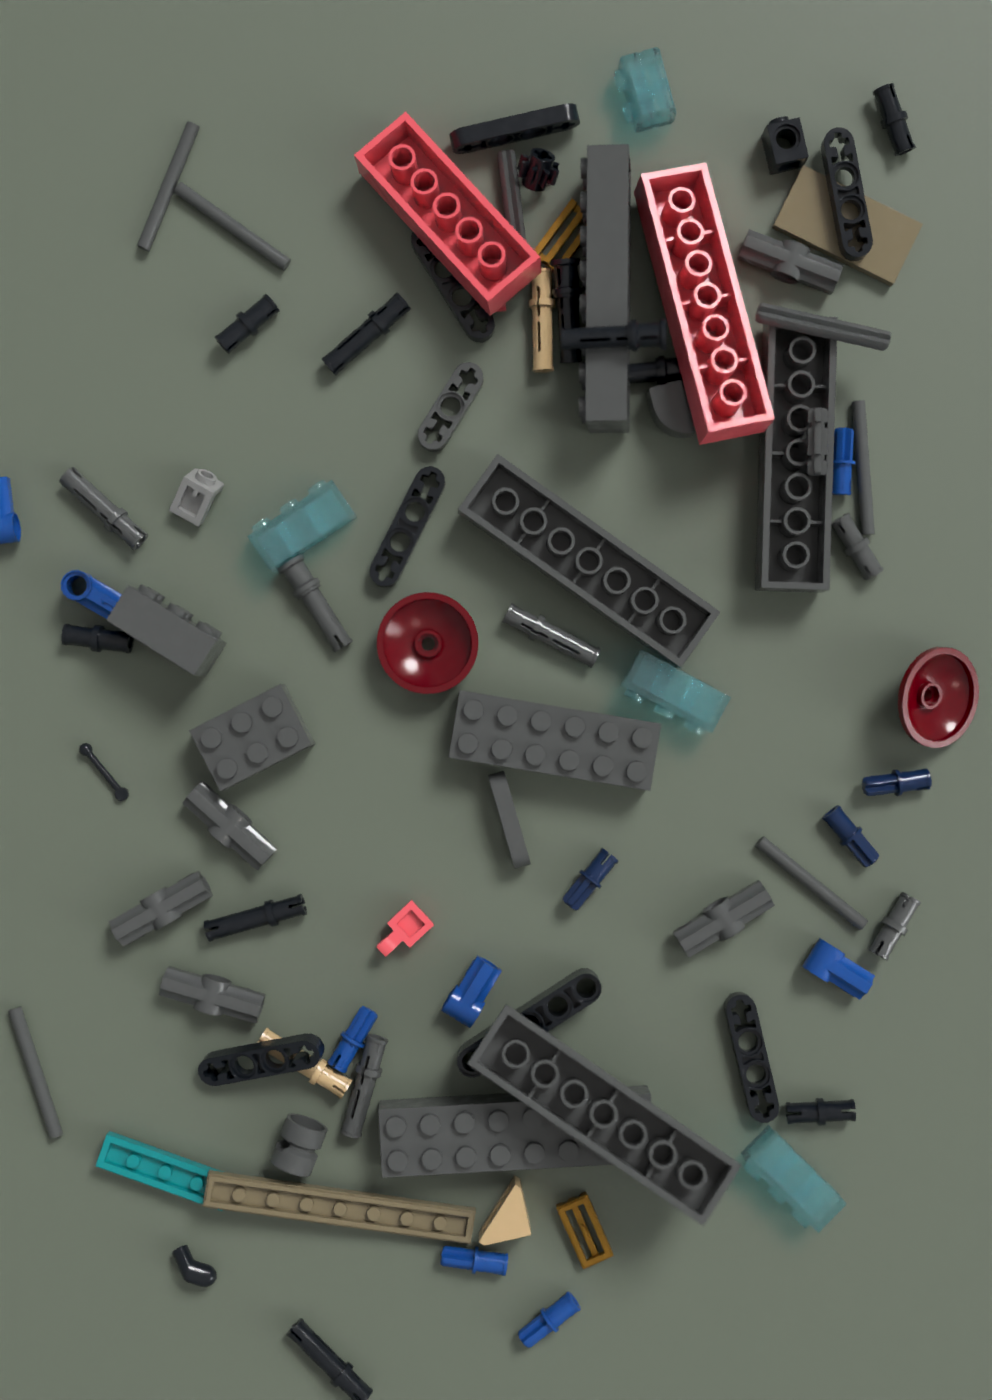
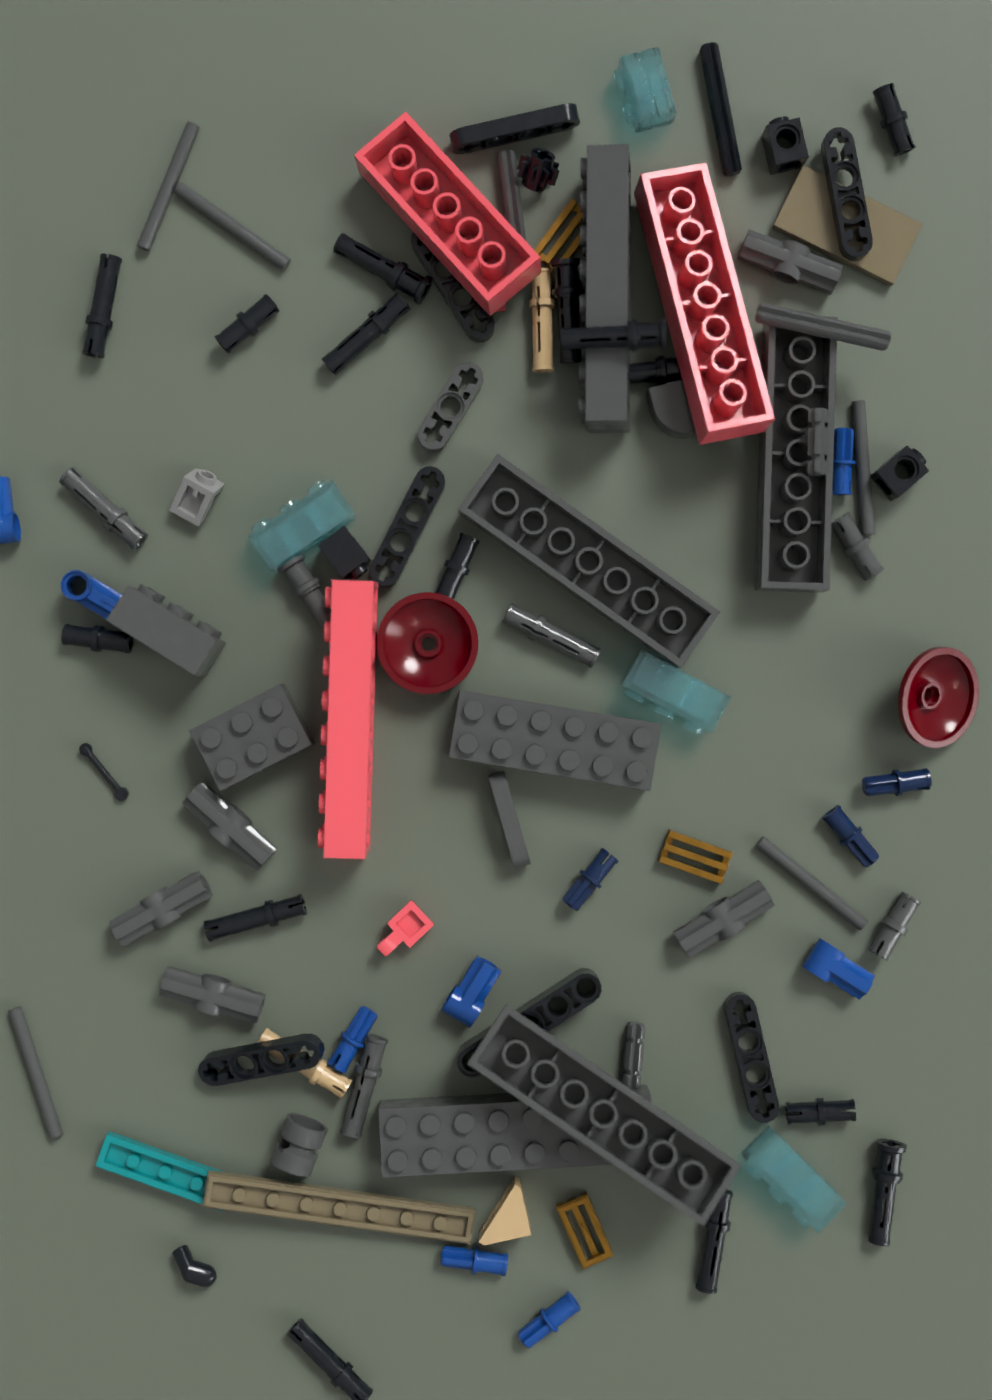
none -> black pin [82,253,122,358]
none -> black brick [318,525,372,580]
none -> coral brick [318,580,378,859]
none -> black pin [333,233,433,305]
none -> black pin [434,532,480,600]
none -> dark grey axle [622,1022,645,1089]
none -> pearl gold tile [658,830,733,884]
none -> black pin [696,1189,733,1294]
none -> black axle [700,42,742,176]
none -> black pin [868,1139,907,1246]
none -> black brick [871,445,929,501]

